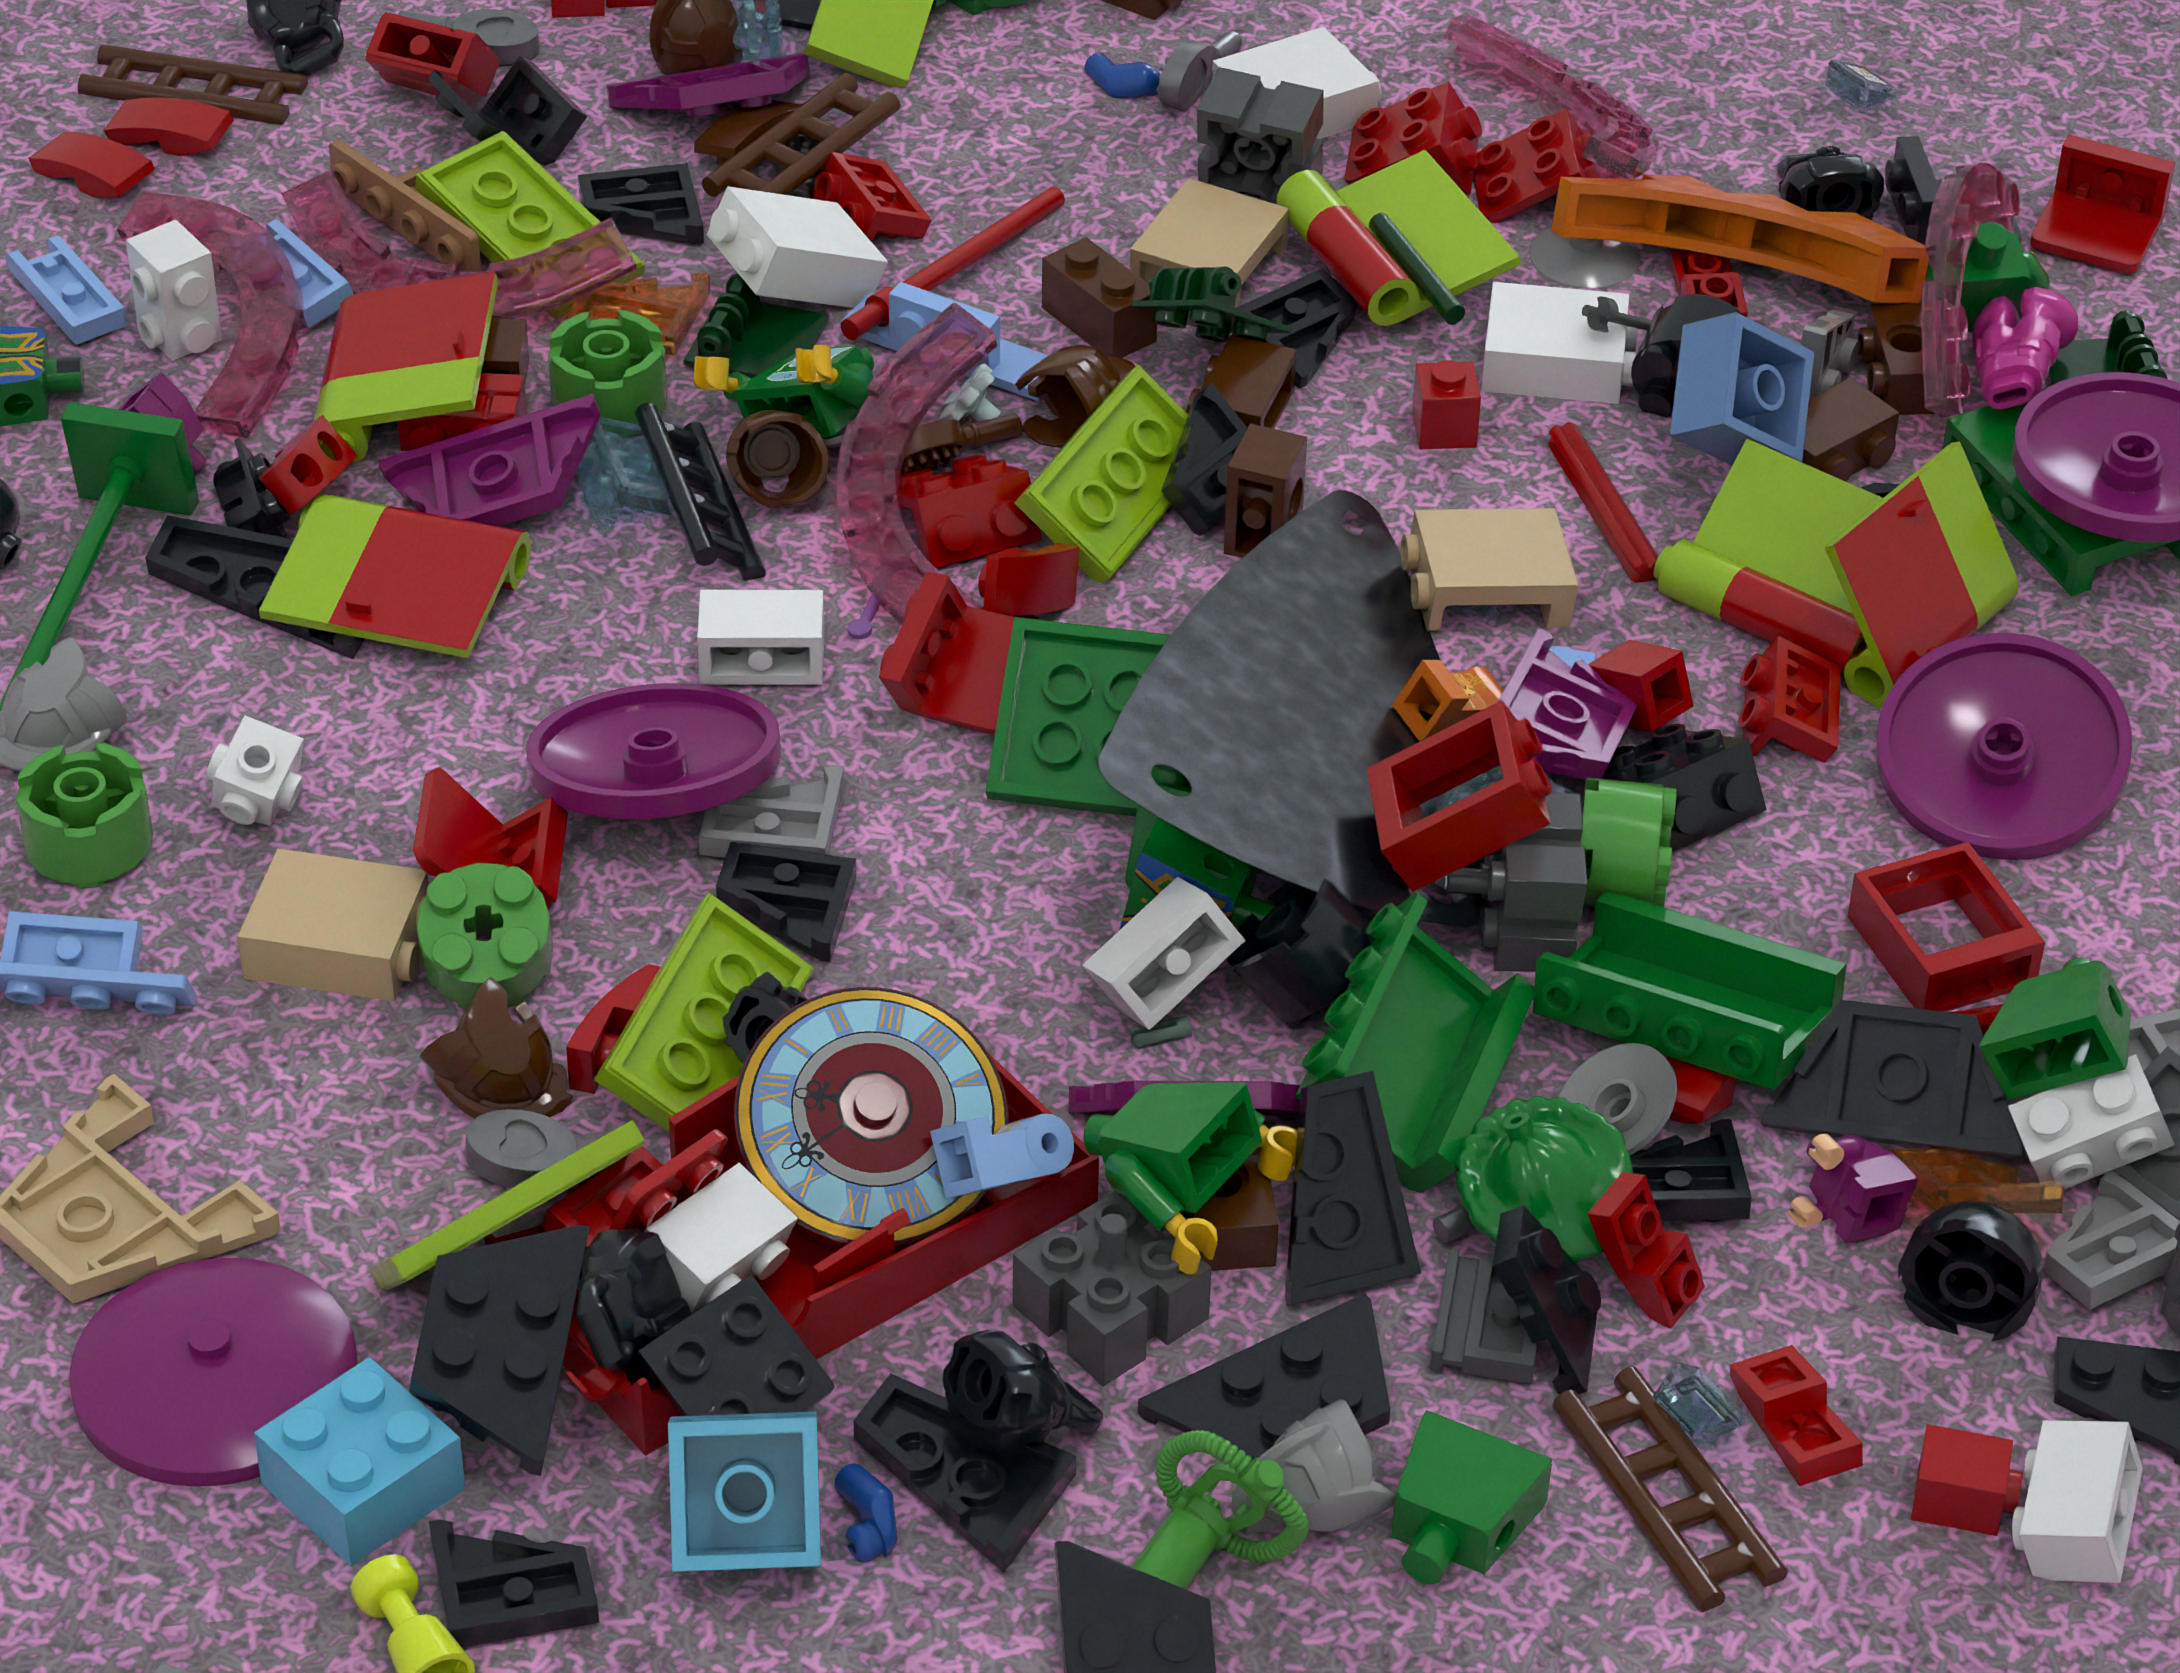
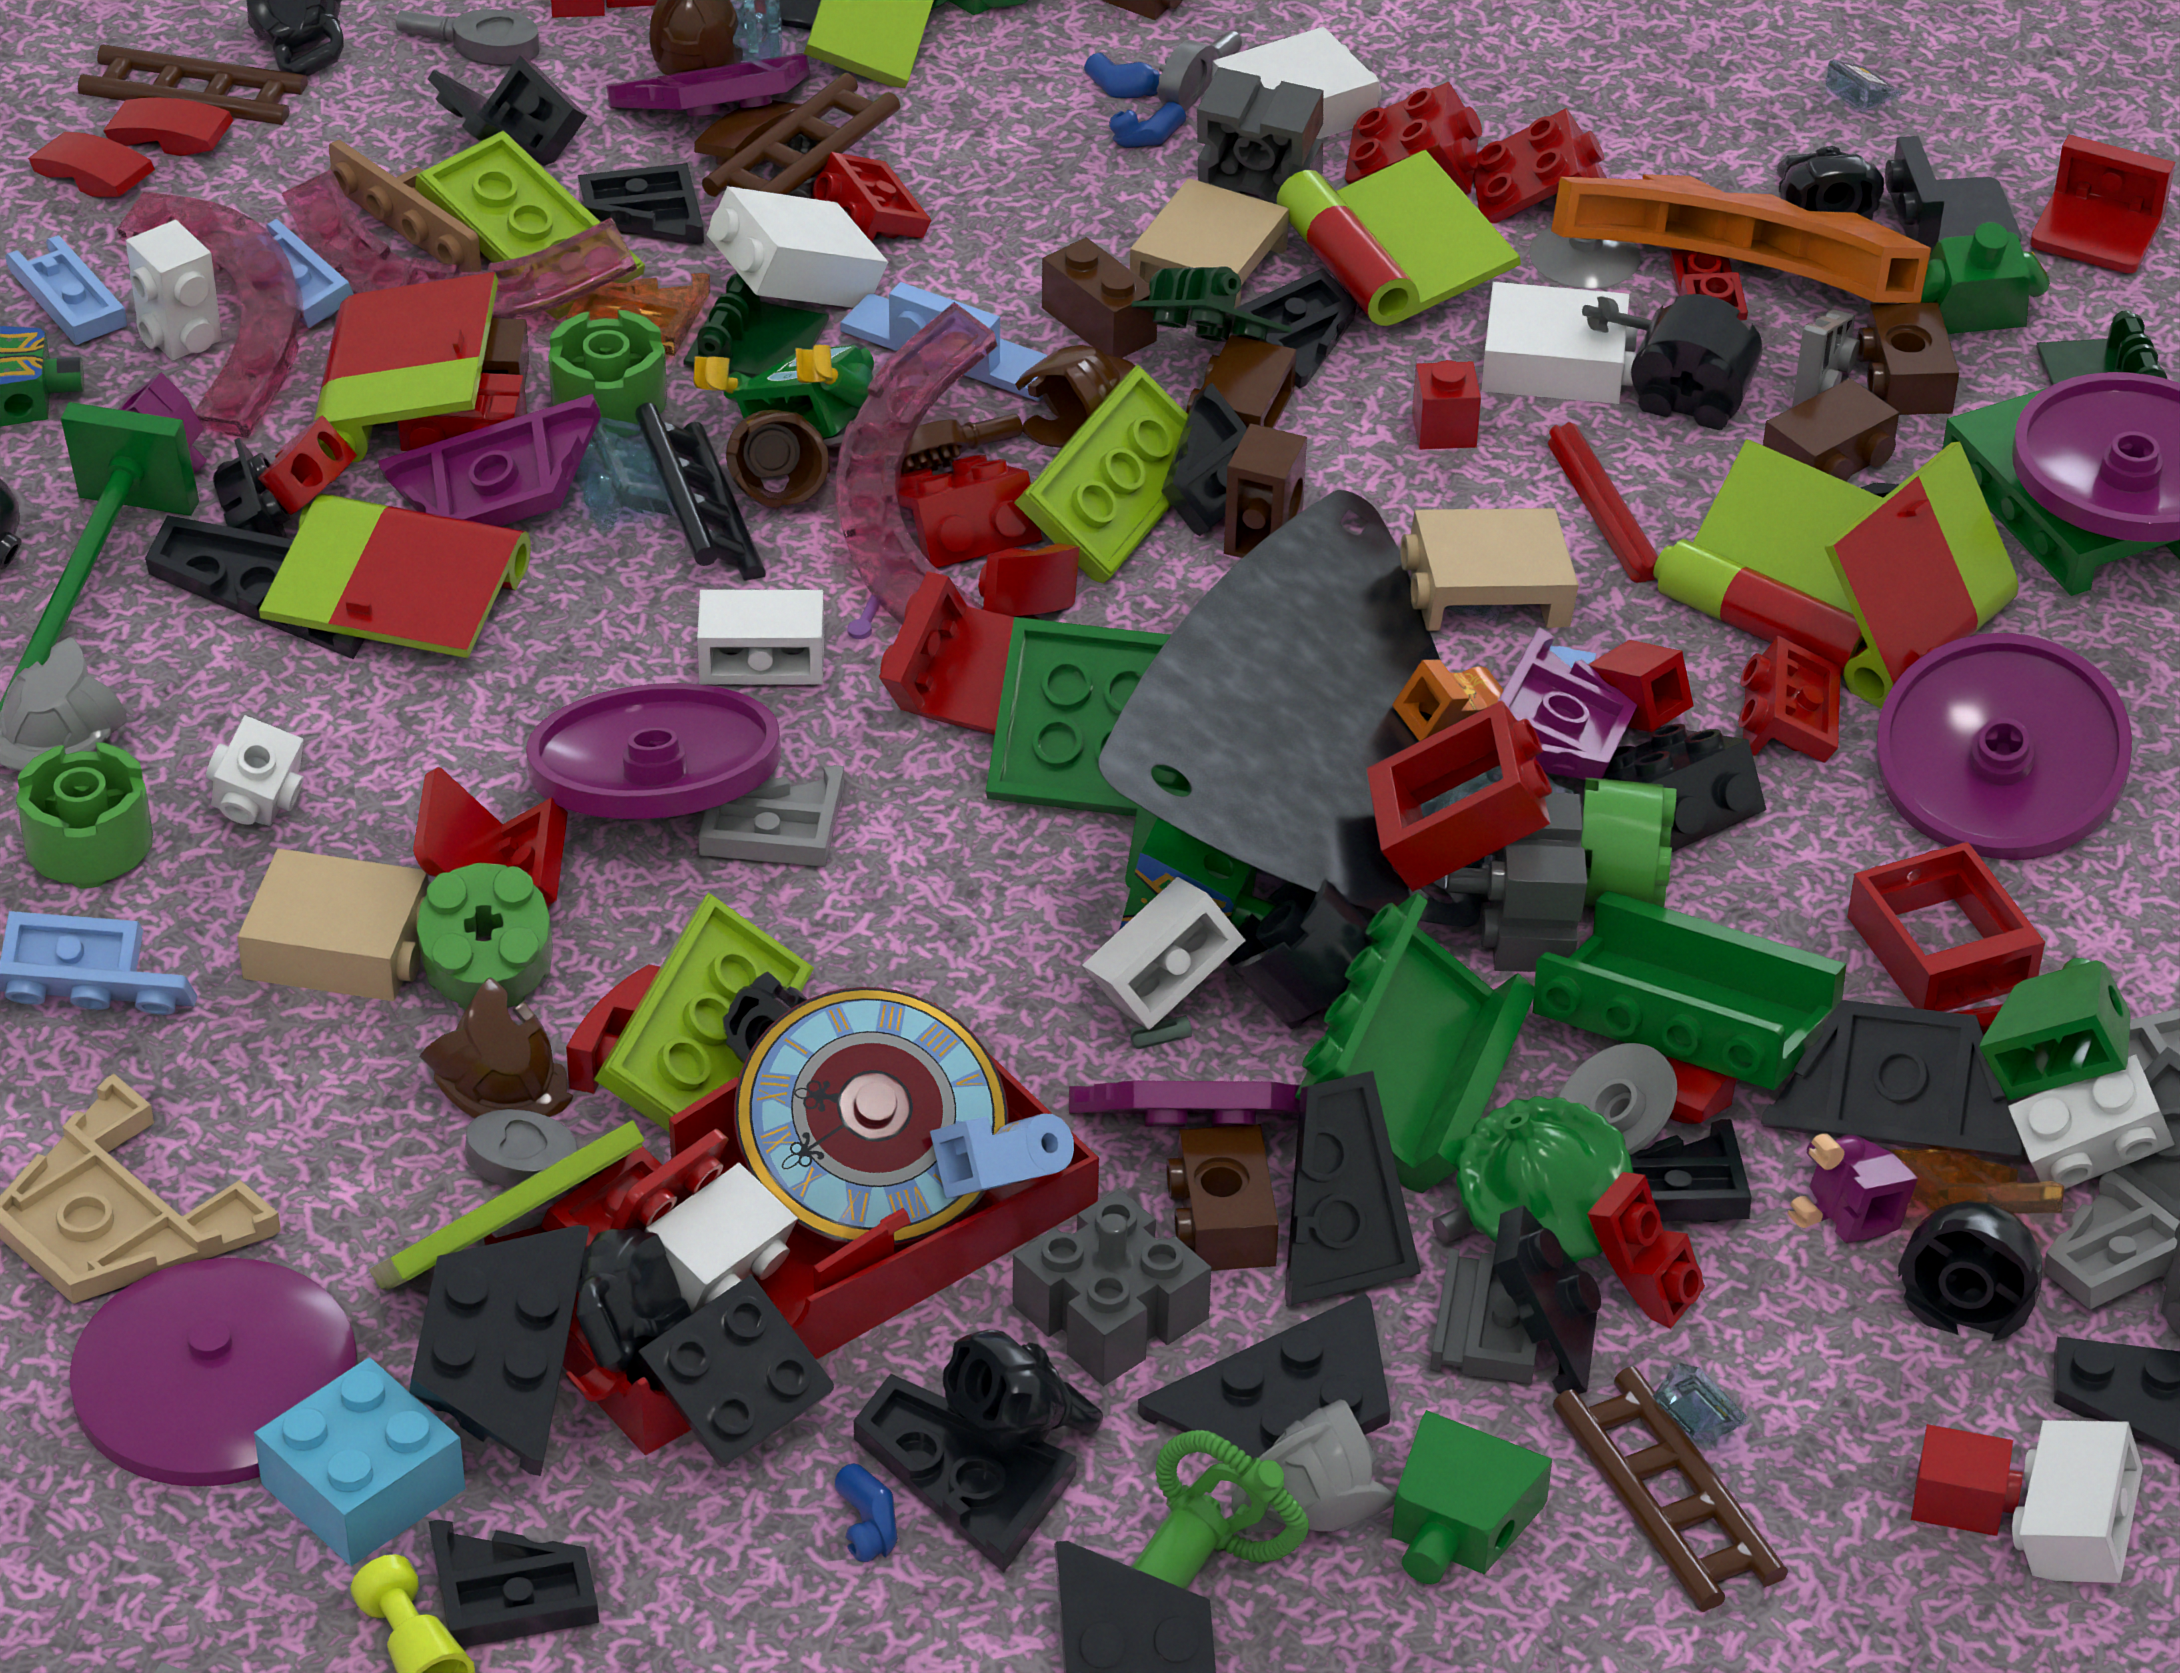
red brick [365,12,499,97] -> none
medium azure brick [668,1411,821,1572] -> none
black wing [716,842,856,962] -> none
red bar [841,187,1065,340] -> none
light aqua plant [939,363,1001,422] -> none
green torso [1083,1082,1297,1275] -> none
dark green bar [1369,213,1465,325] -> none
clear pink plate [1444,13,1659,181] -> none
medium blue brick [1670,312,1814,465] -> none
red slope [1730,1345,1863,1486] -> none
clear pink plate [1921,163,2020,417] -> none
dark pink piece [1972,287,2078,410] -> none
none -> blue arm [1109,102,1186,148]

